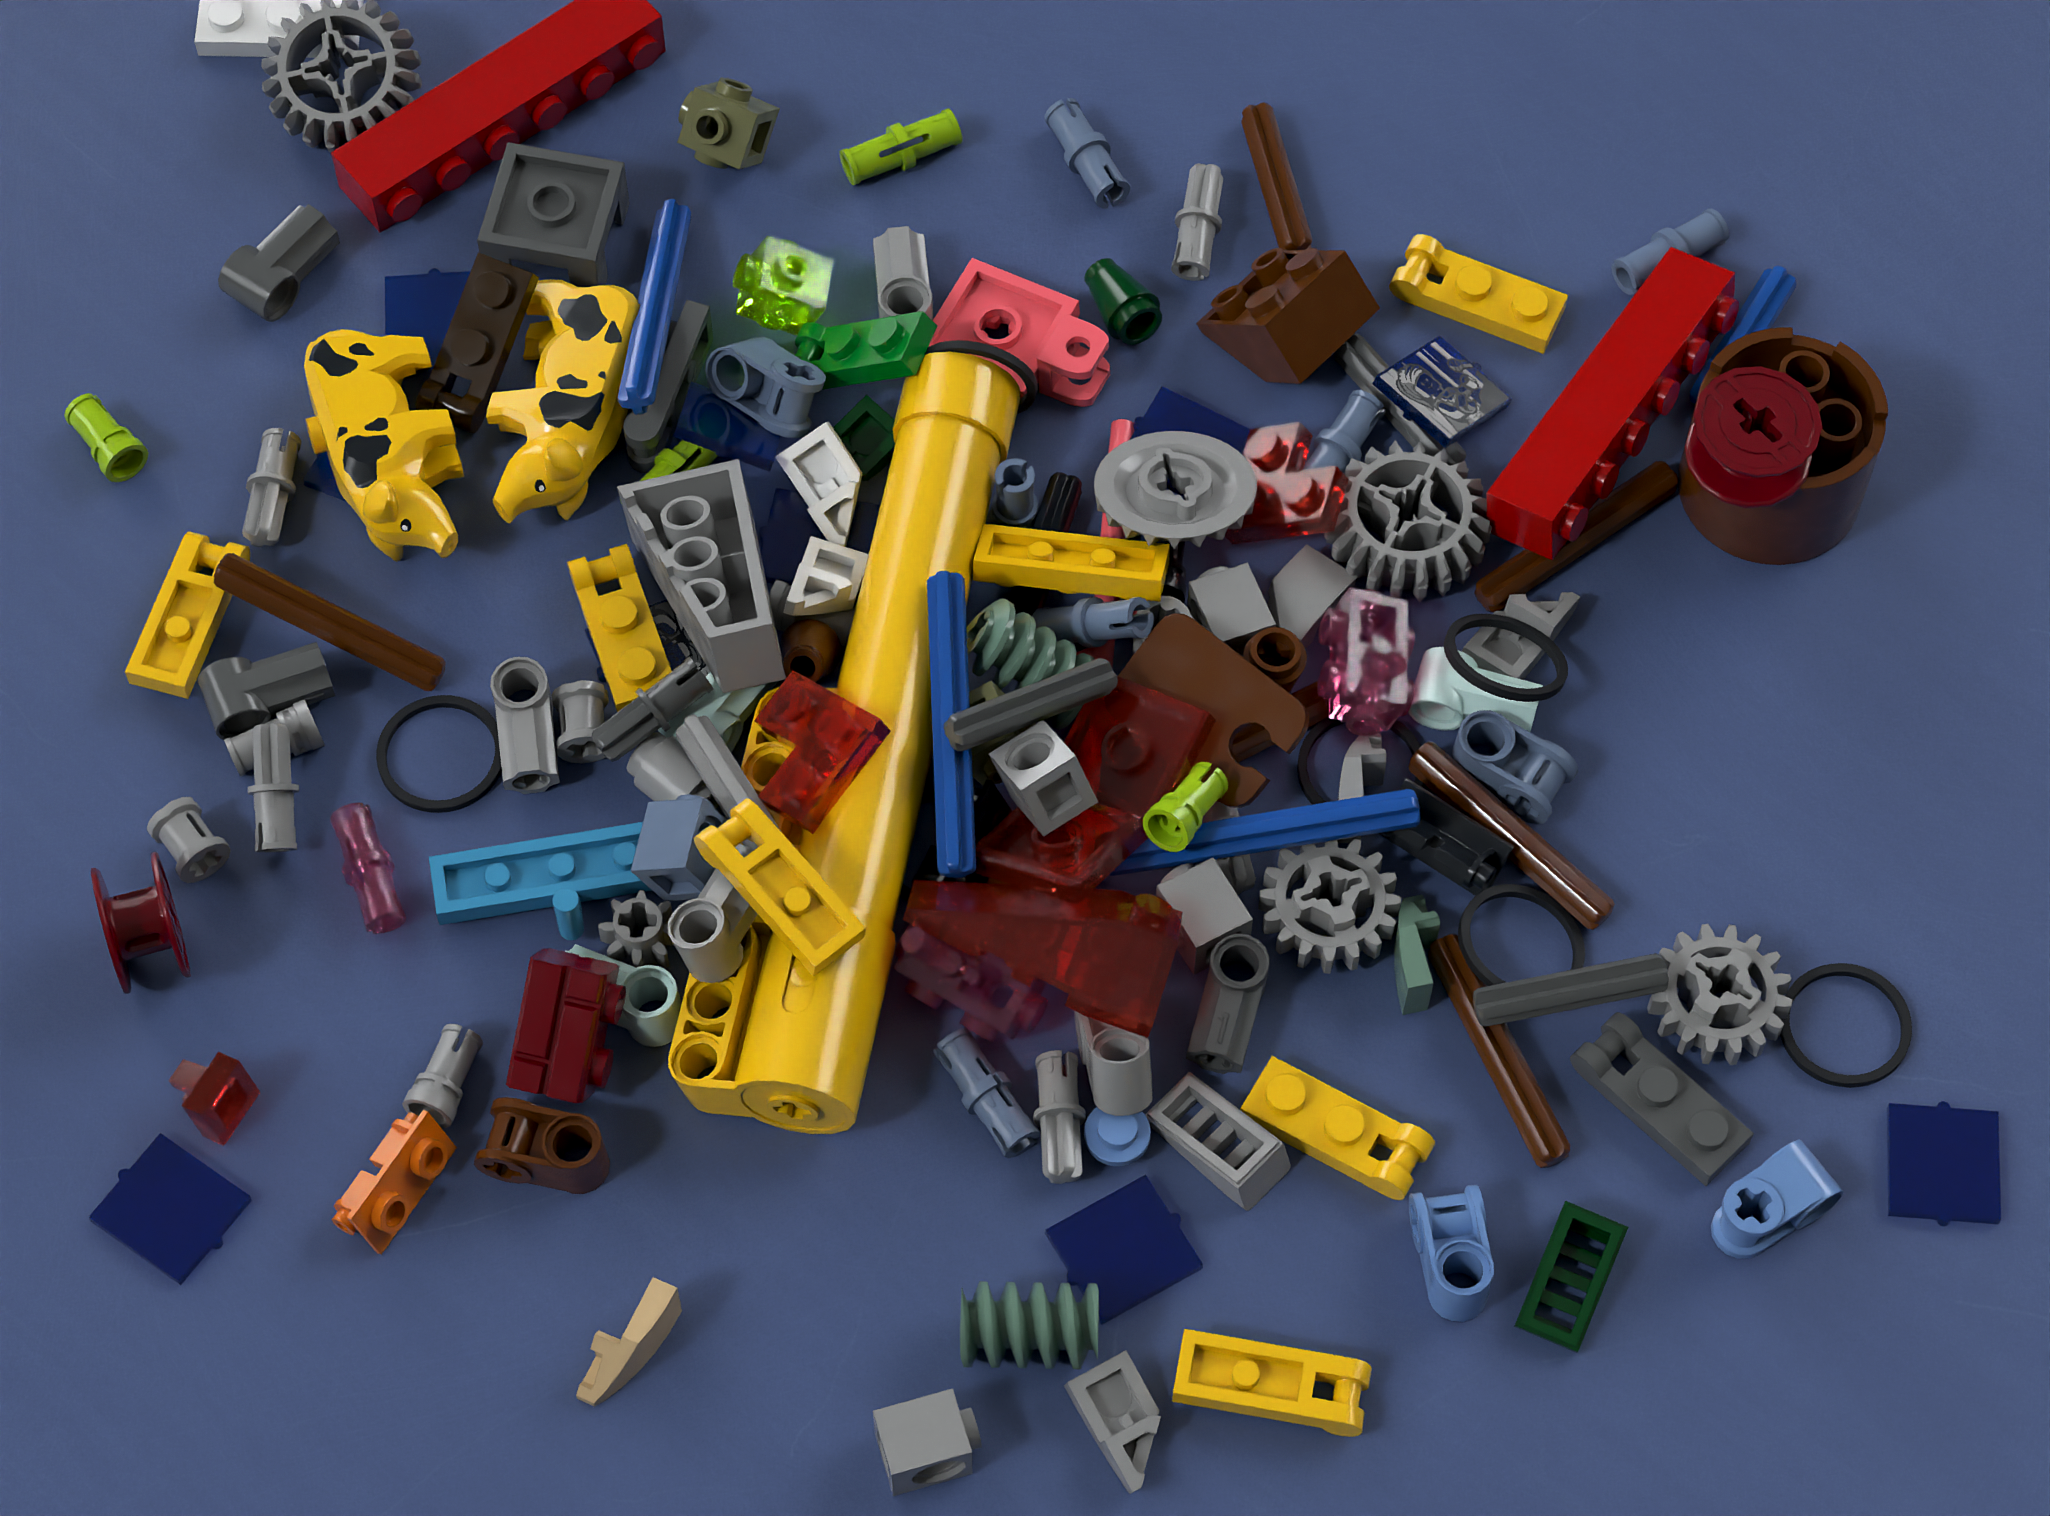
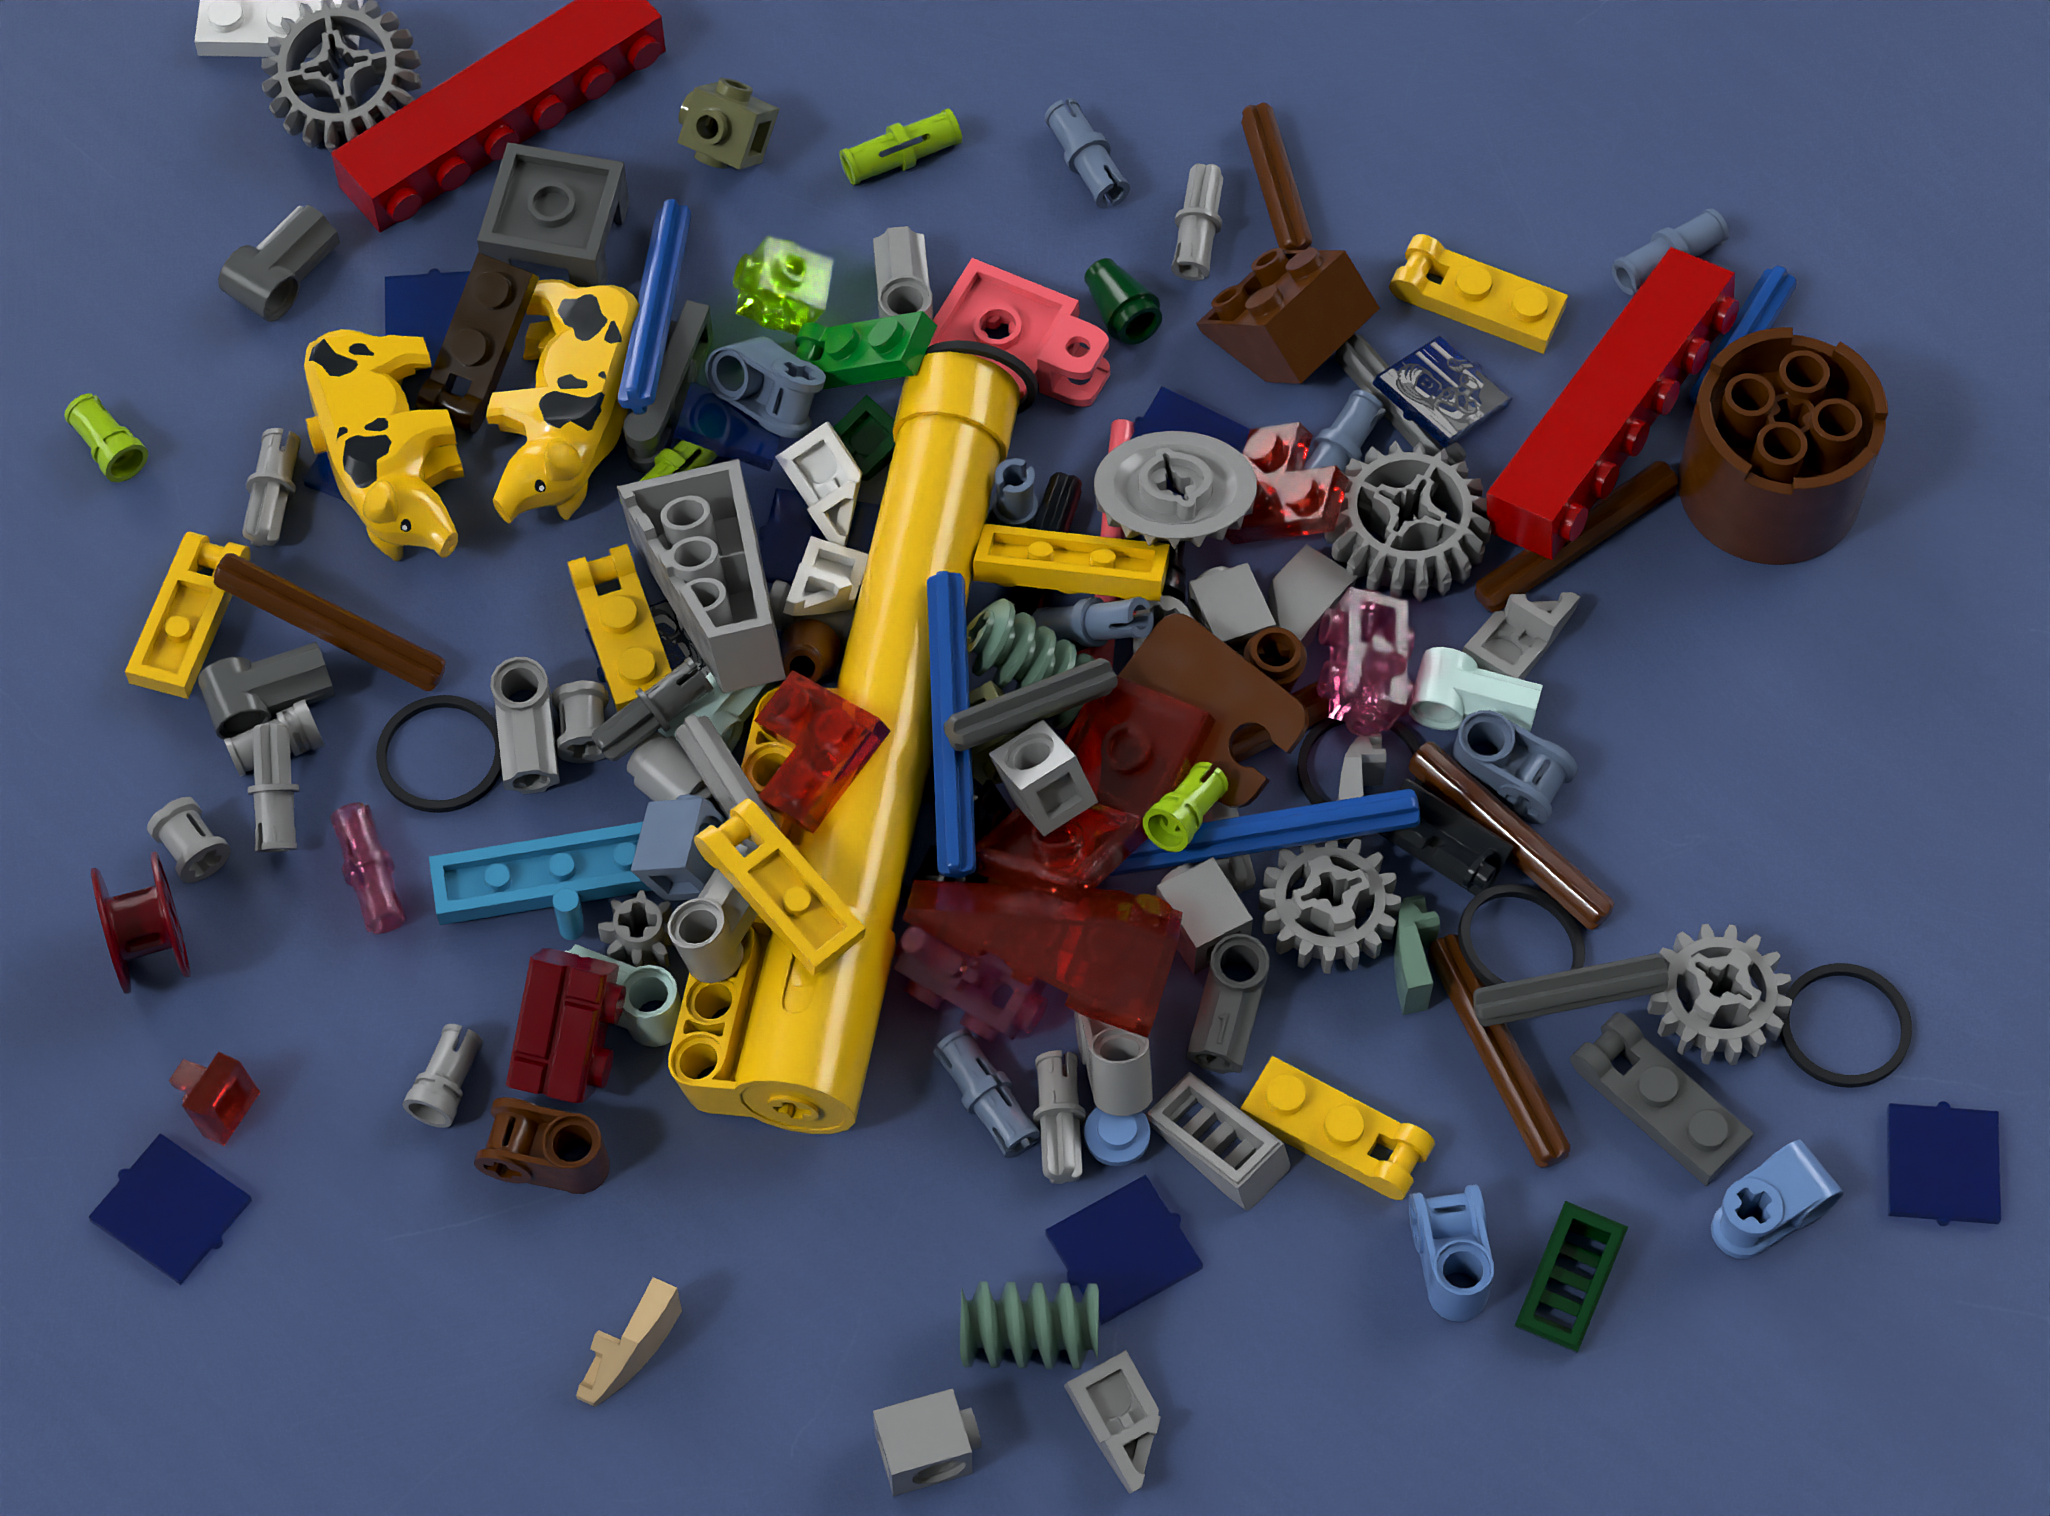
orange hinge [332,1110,457,1255] -> none
yellow plate [1172,1329,1372,1437] -> none
black piece [1444,614,1568,702] -> none
dark red piece [1685,366,1822,508] -> none

